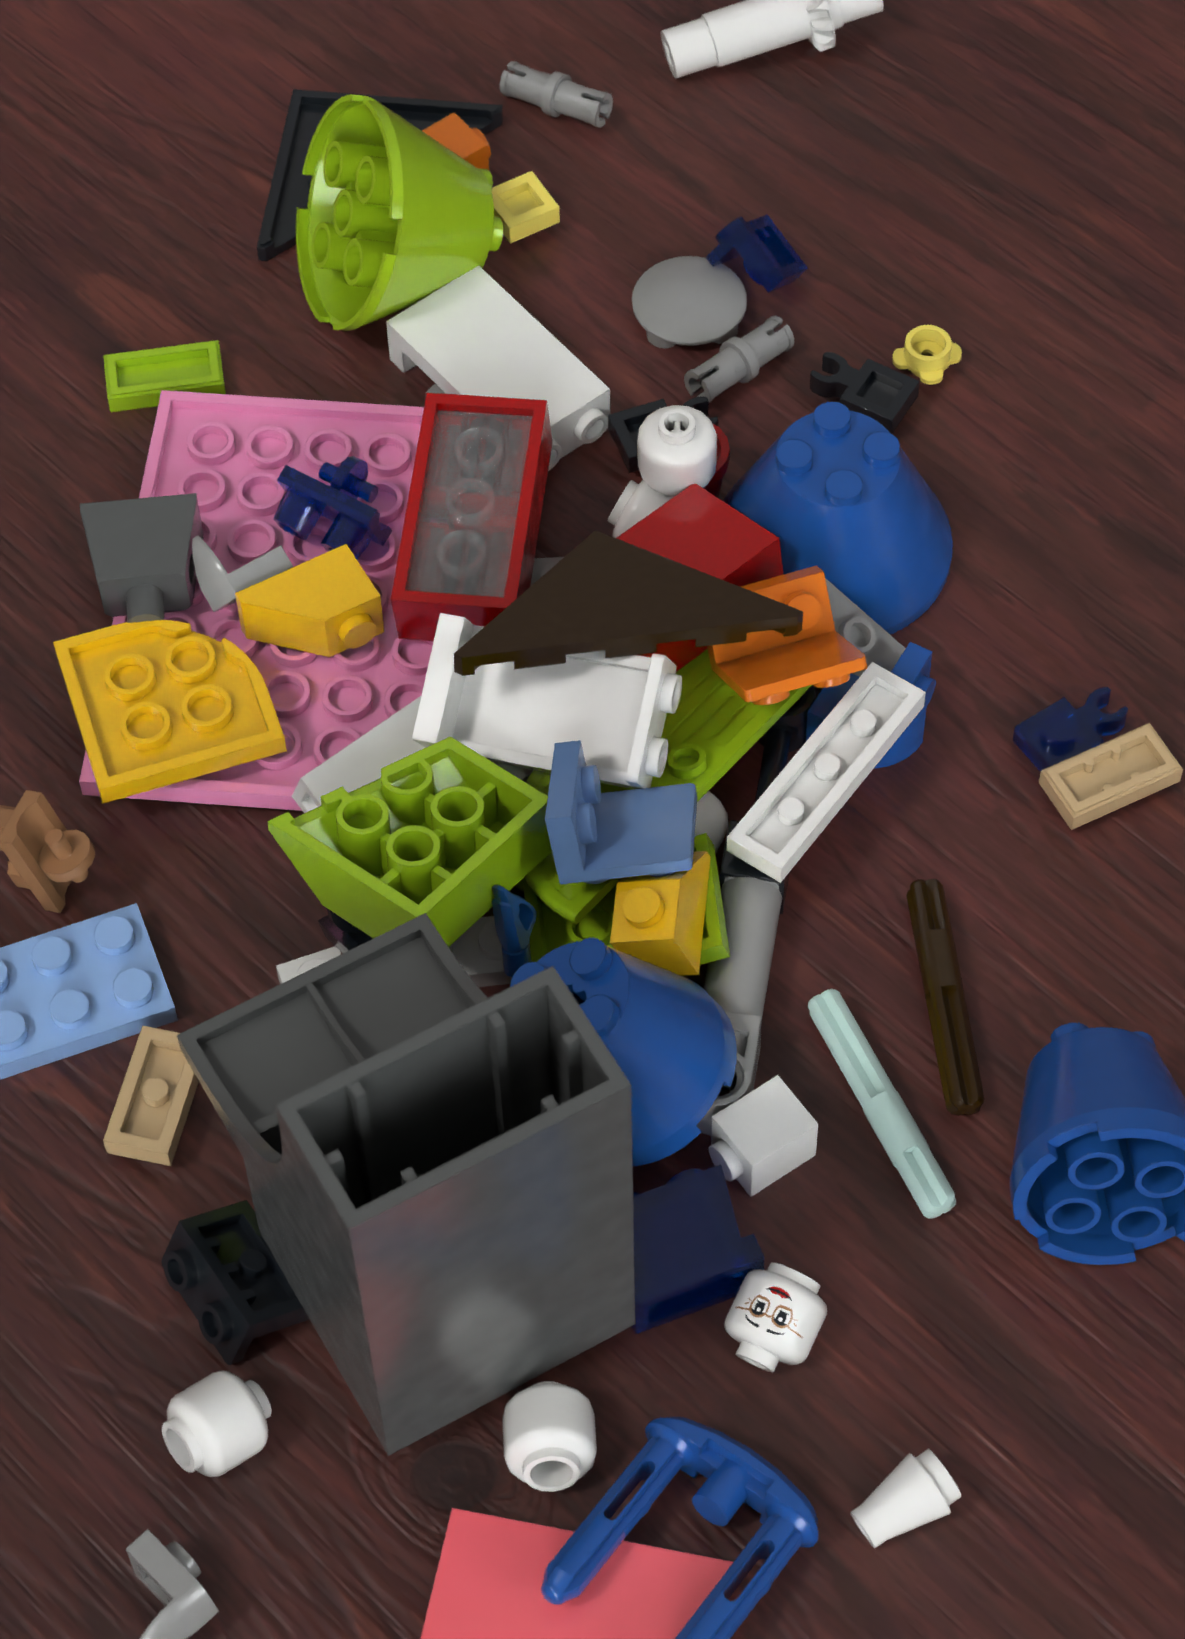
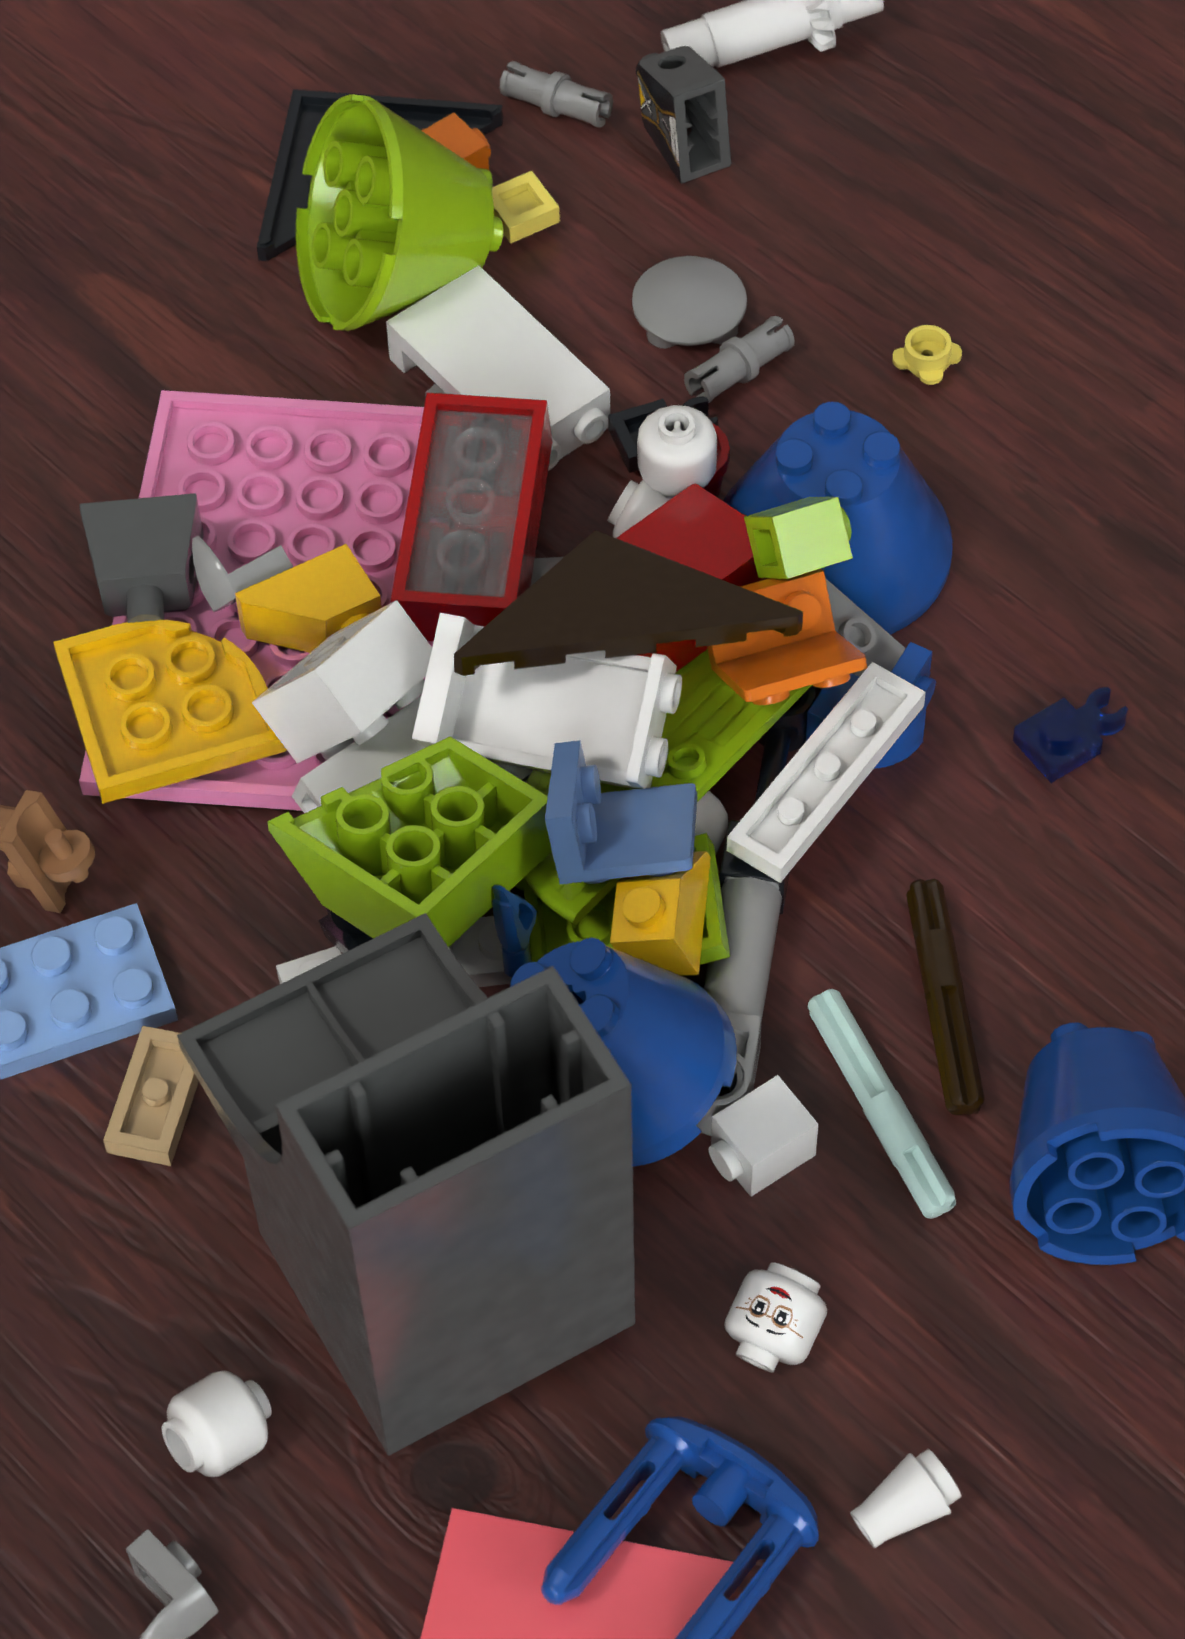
lime tile [103,340,226,412] -> none
black bracket [161,1200,309,1365] -> none
clear blue hips [273,456,392,560] -> none
white head [503,1381,597,1492] -> none
clear blue hips [632,1164,765,1334] -> none
clear blue bracket [706,215,808,293] -> none
black plate [810,352,920,434] -> none
tan plate [1039,723,1183,830] -> none
none -> white brick [252,600,432,764]
none -> dark grey torso [636,46,731,184]
none -> lime brick [744,497,853,579]

